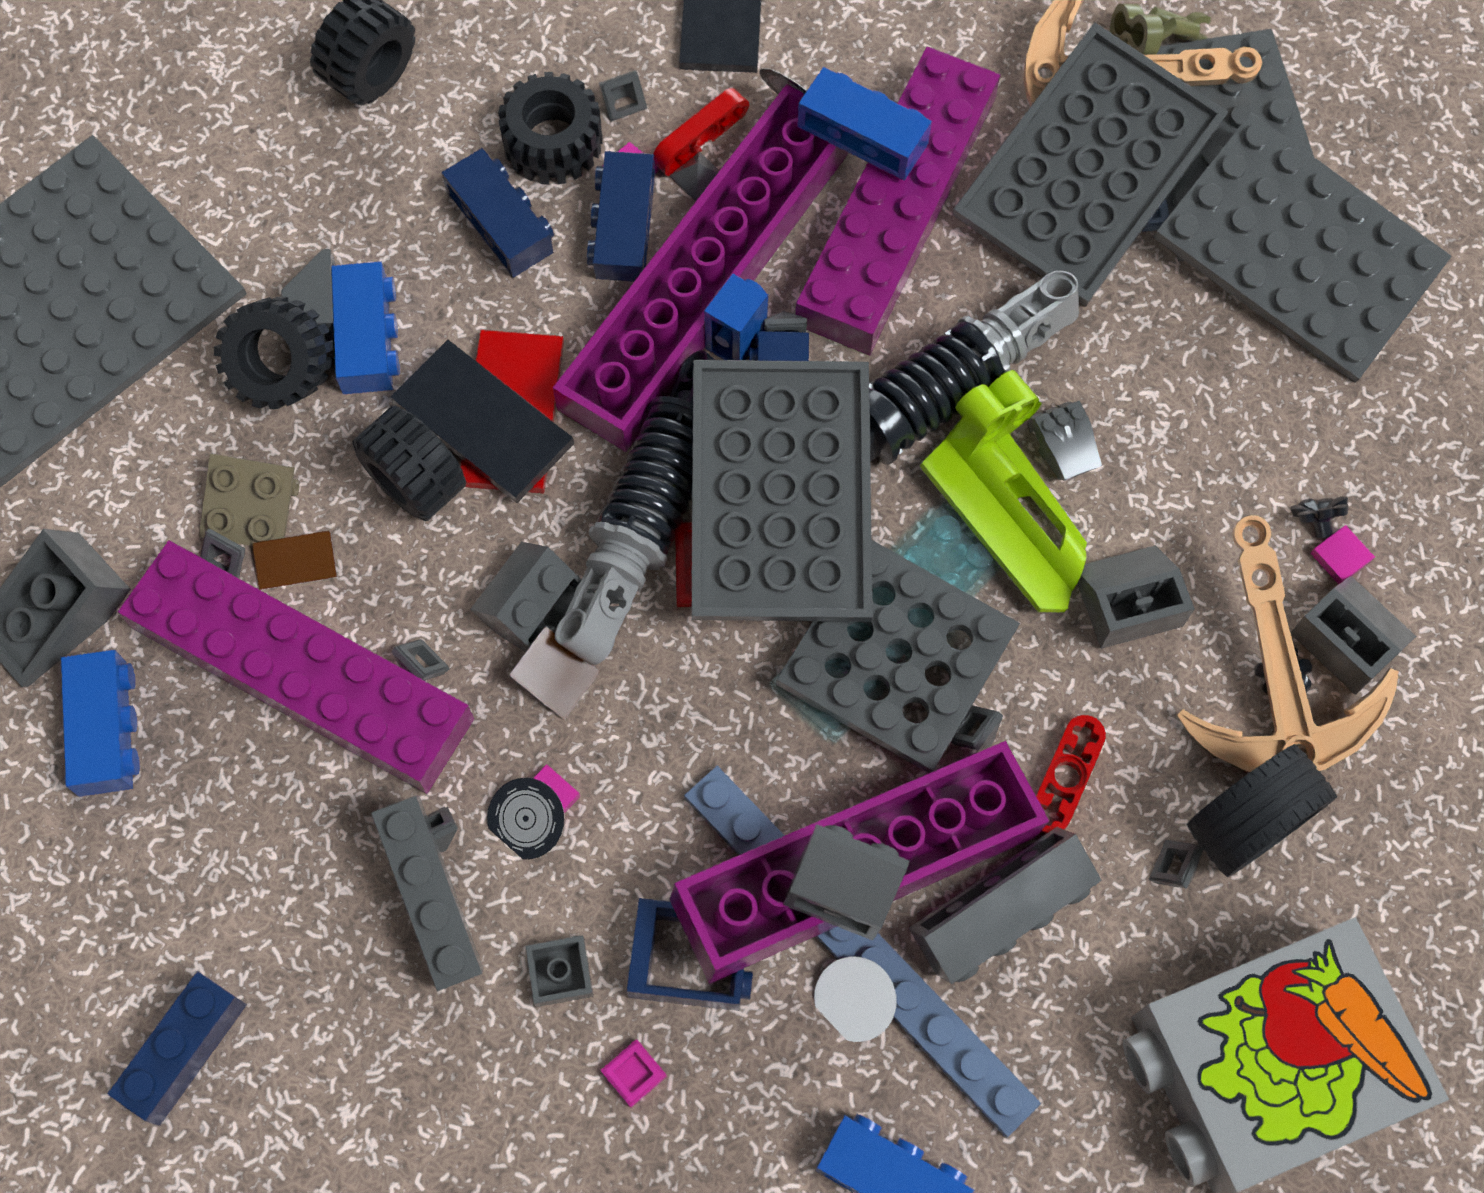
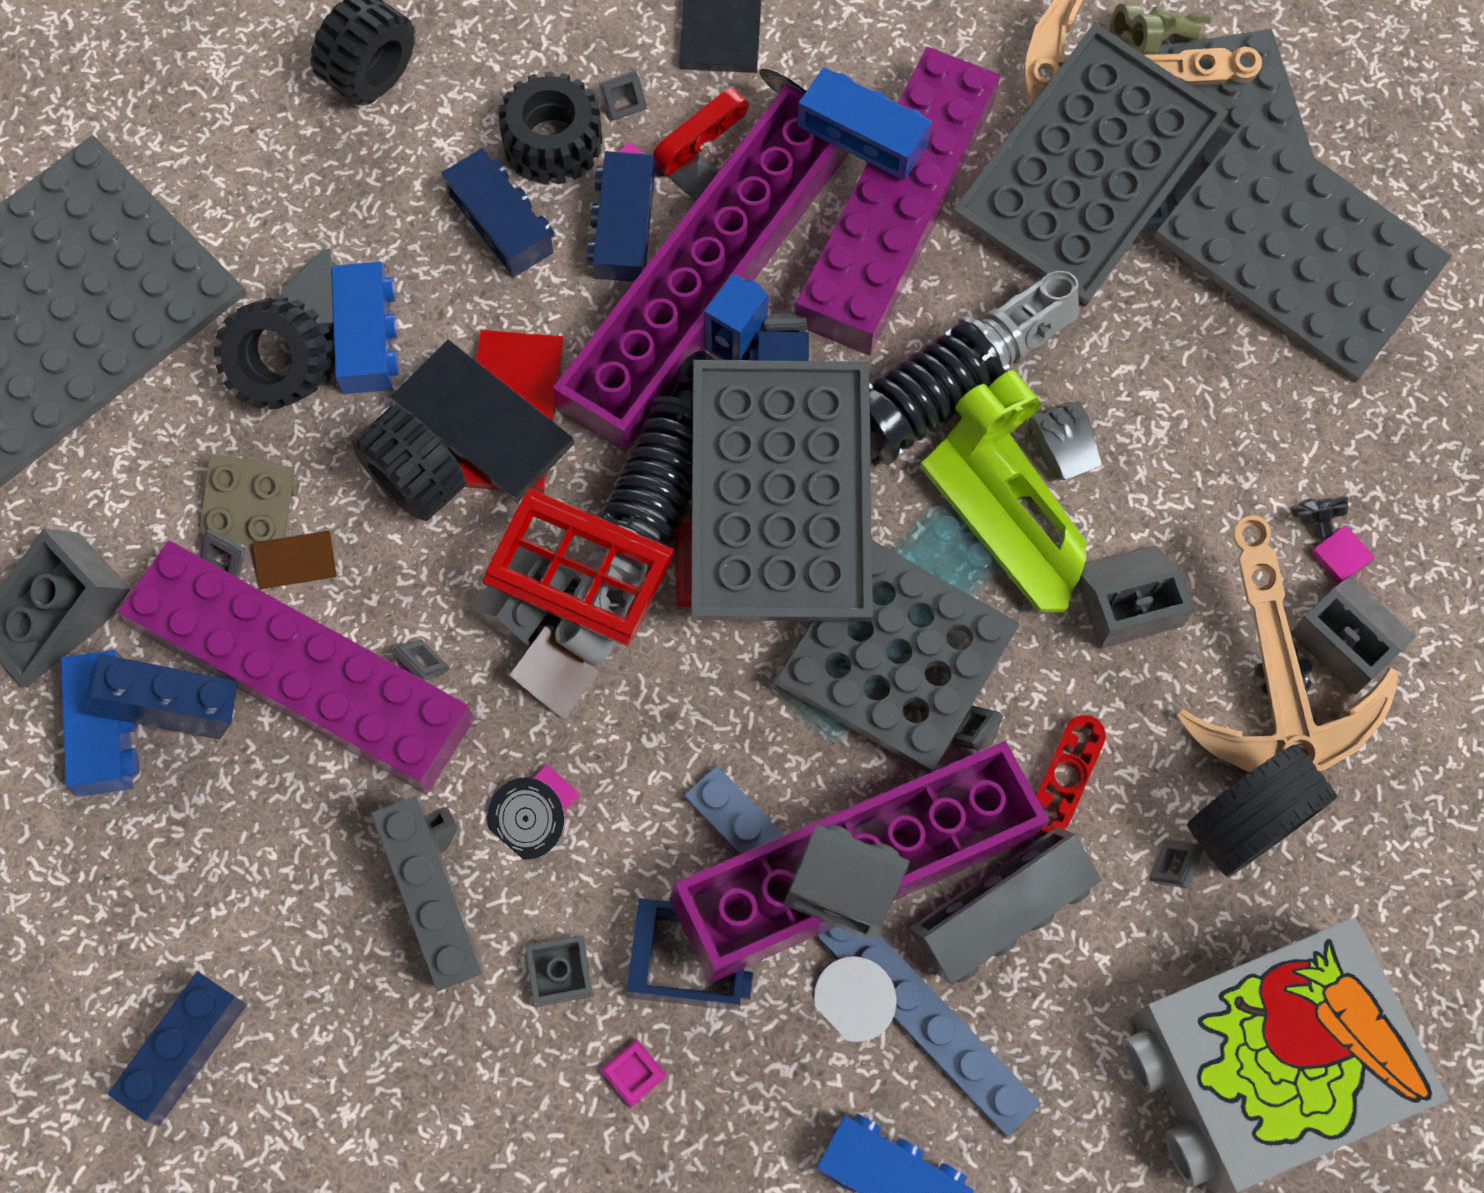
none -> dark blue brick [83,653,238,739]
none -> red piece [482,488,674,647]

